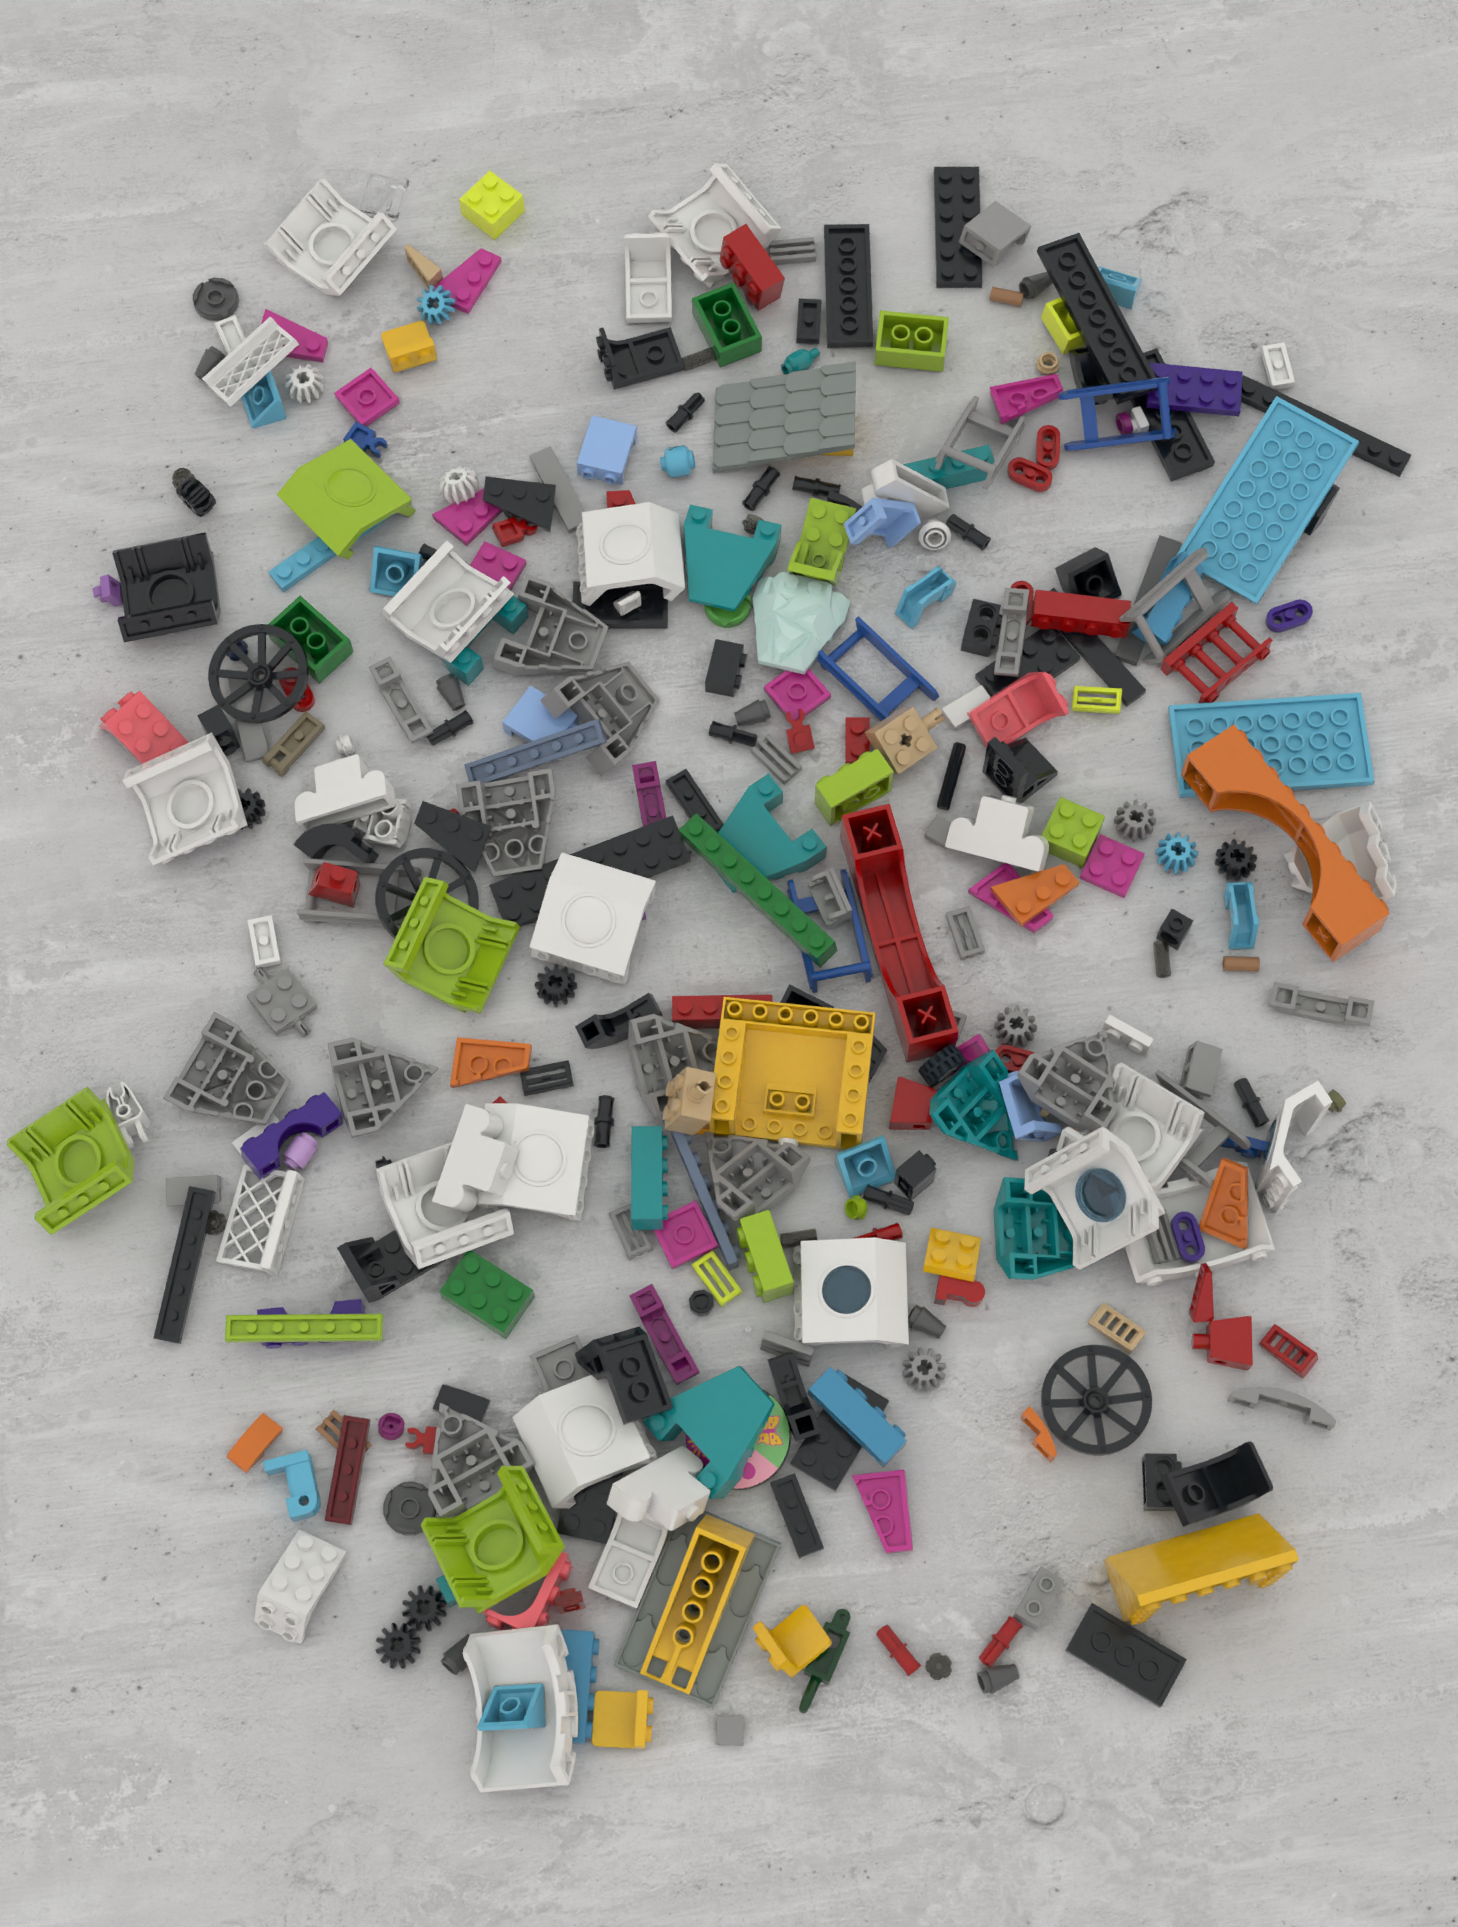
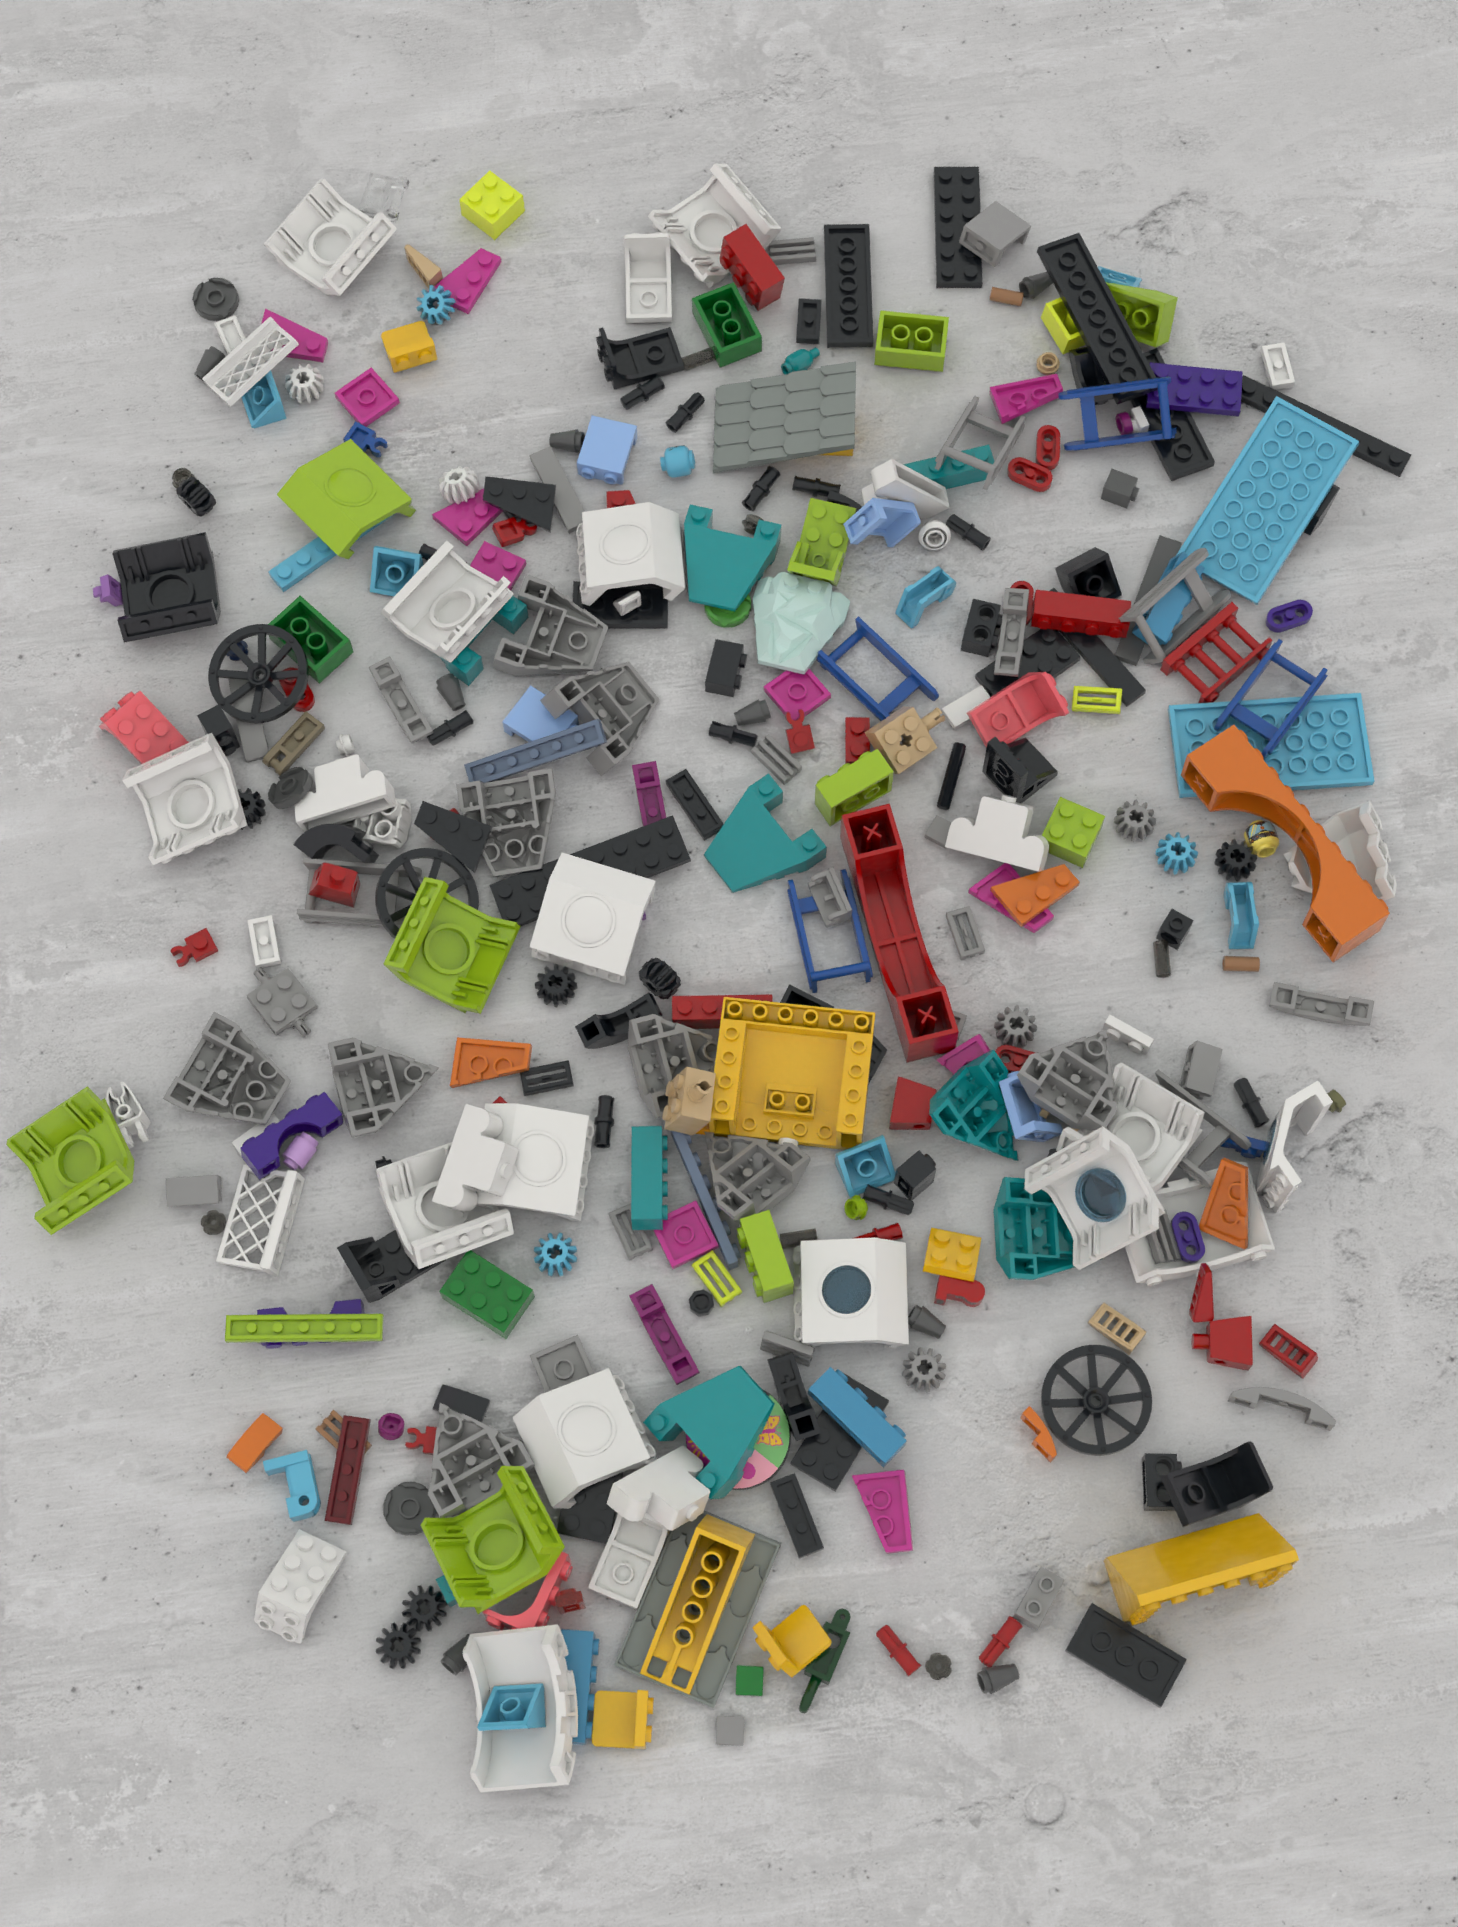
black plate [154,1186,216,1344] -> none
black bracket [575,1327,673,1425] -> none
green brick [679,813,838,968] -> none
black wheel [918,1044,966,1087] -> none
dark pink plate [1079,834,1145,898] -> none
none -> red plate [170,928,218,967]
none -> dark grey tile [268,767,313,809]
none -> medium azure gear [534,1233,577,1277]
none -> dark grey cone [549,429,585,453]
none -> black axle [620,375,665,409]
none -> black gear [639,958,681,999]
none -> green slope [736,1666,764,1696]
none -> dark grey brick [1101,469,1140,509]
none -> lime slope [1106,282,1178,347]
none -> blue piece [1214,639,1328,760]
none -> head [1244,820,1279,858]

